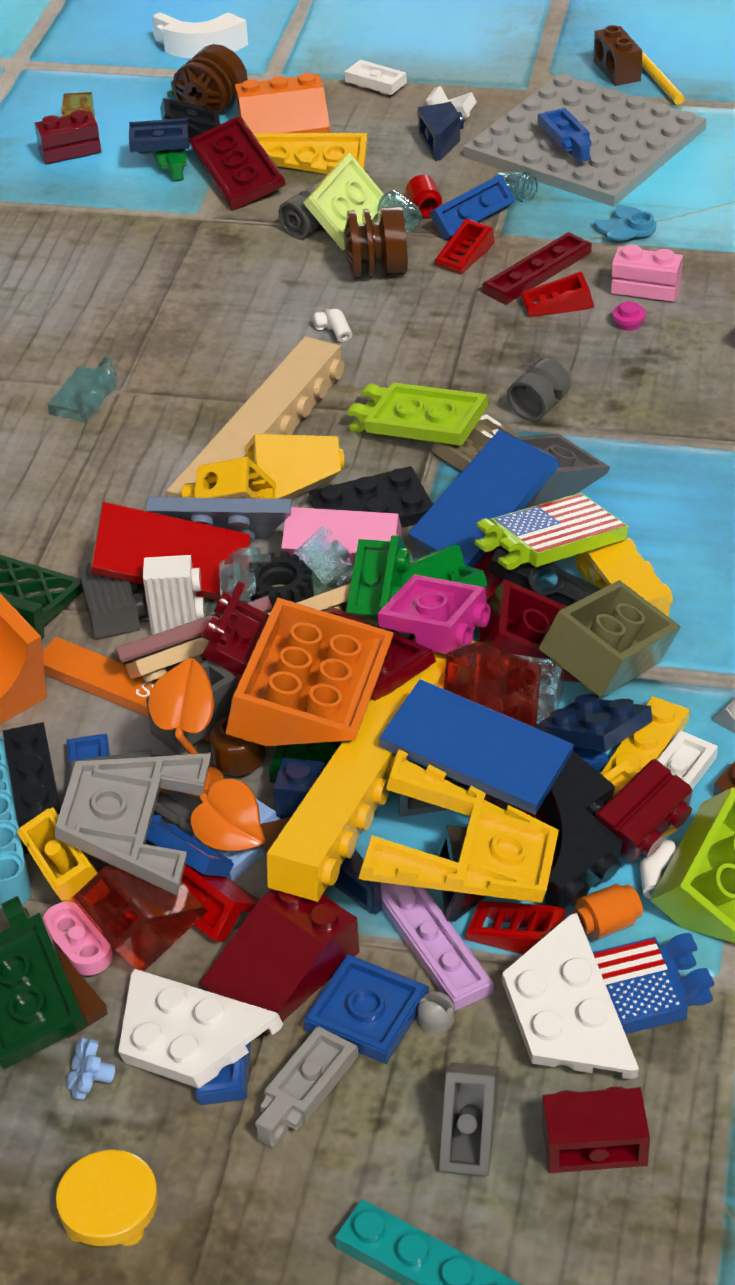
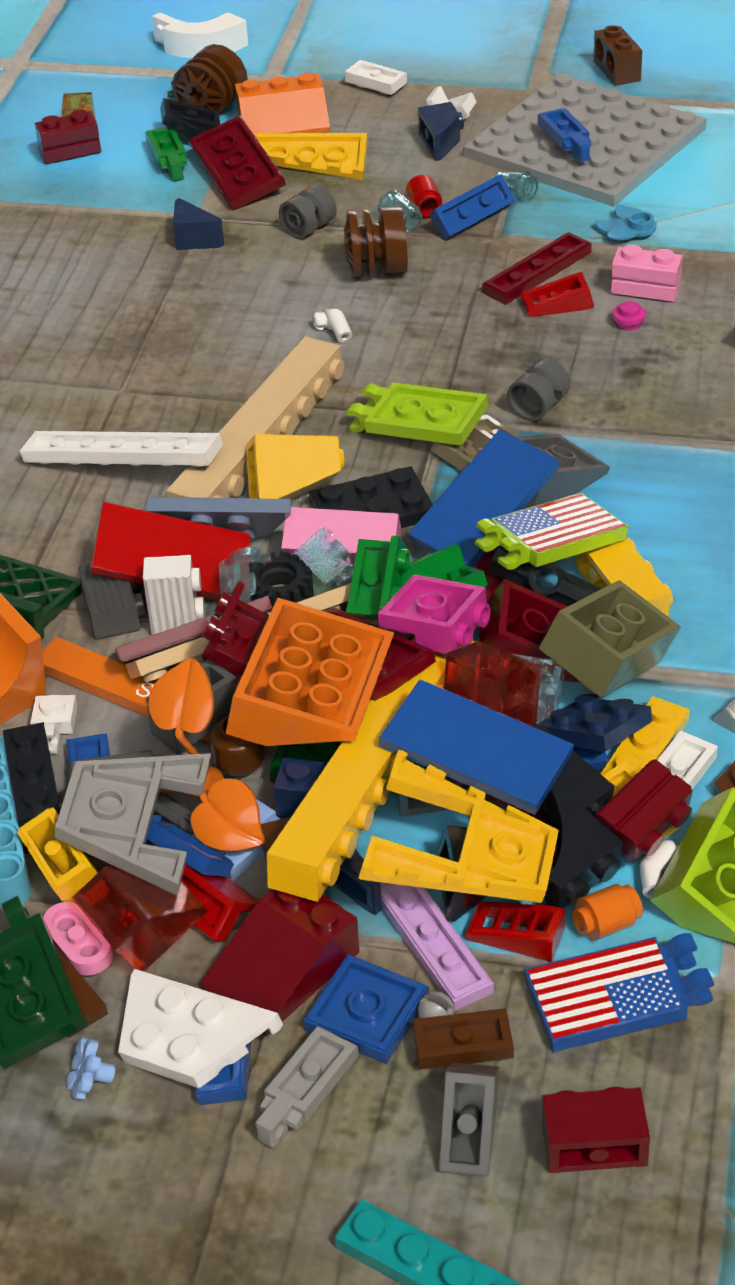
clear light blue bracket [48,357,117,423] -> none
yellow tile [56,1150,158,1246] -> none
dark blue plate [129,118,189,154] -> none
yellow torso [182,457,276,499] -> none
yellowish green tile [303,153,388,251] -> none
red slope [434,218,495,274] -> none
white wing [502,913,639,1079] -> none
yellow bar [642,51,685,105] -> none
none -> white plate [20,431,223,467]
none -> white plate [30,695,77,754]
none -> dark blue slope [173,198,224,250]
none -> reddish brown plate [413,1008,514,1069]

